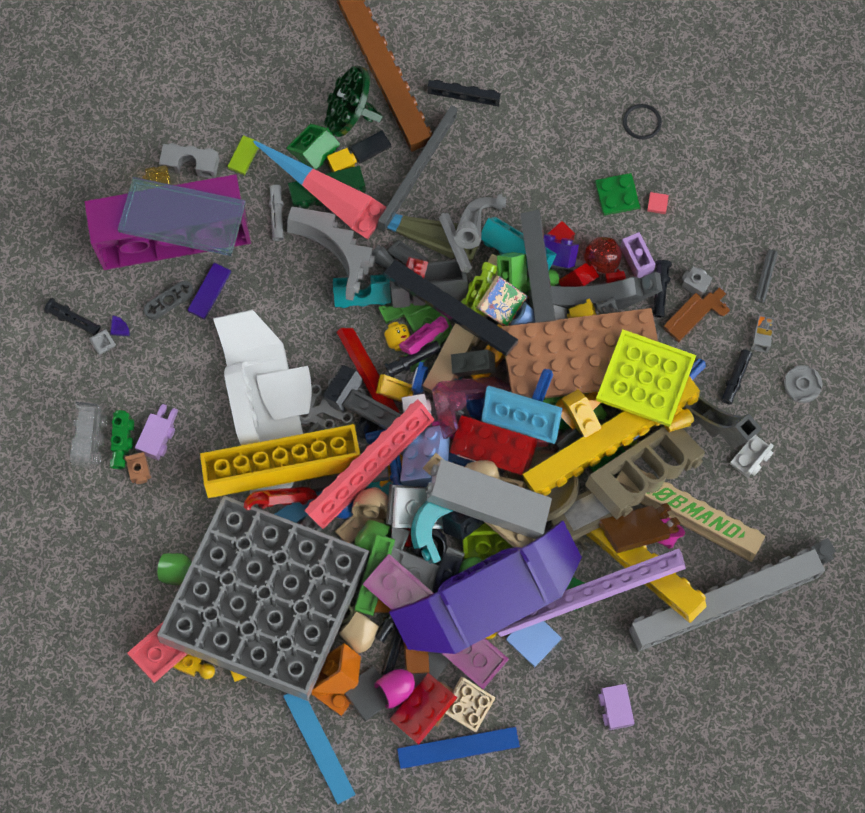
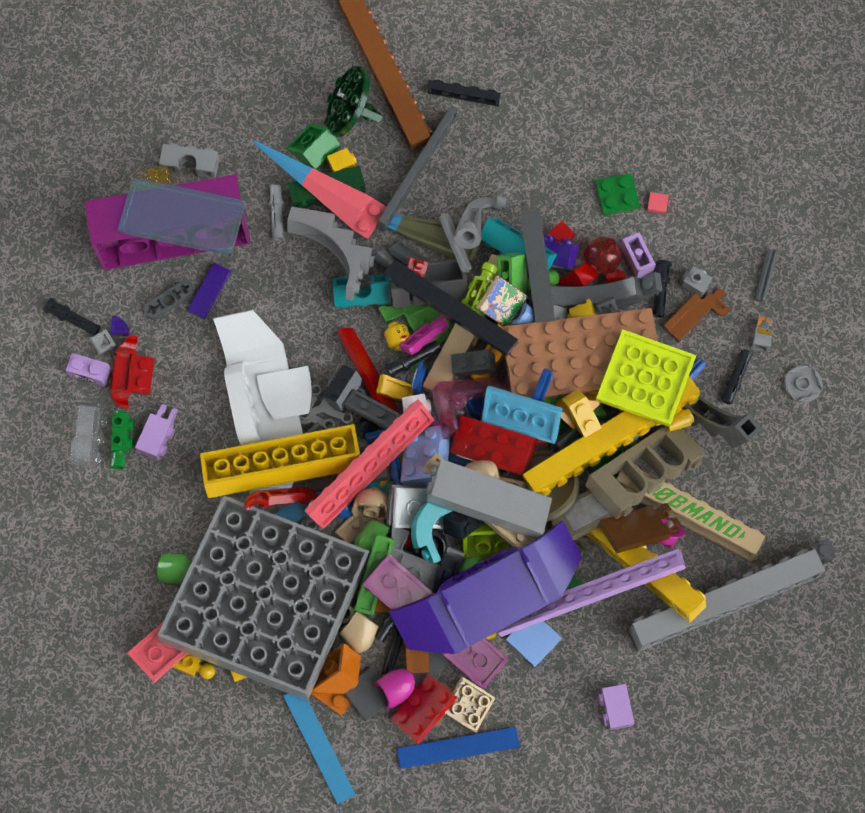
nougat brick [125,452,151,484] -> none
lime tile [228,135,260,175] -> none
black tile [350,130,392,164] -> none
black tyre [623,104,662,140] -> none
white bracket [730,435,774,478] -> none
none -> lavender brick [65,353,112,387]
none -> red plate [109,335,155,409]

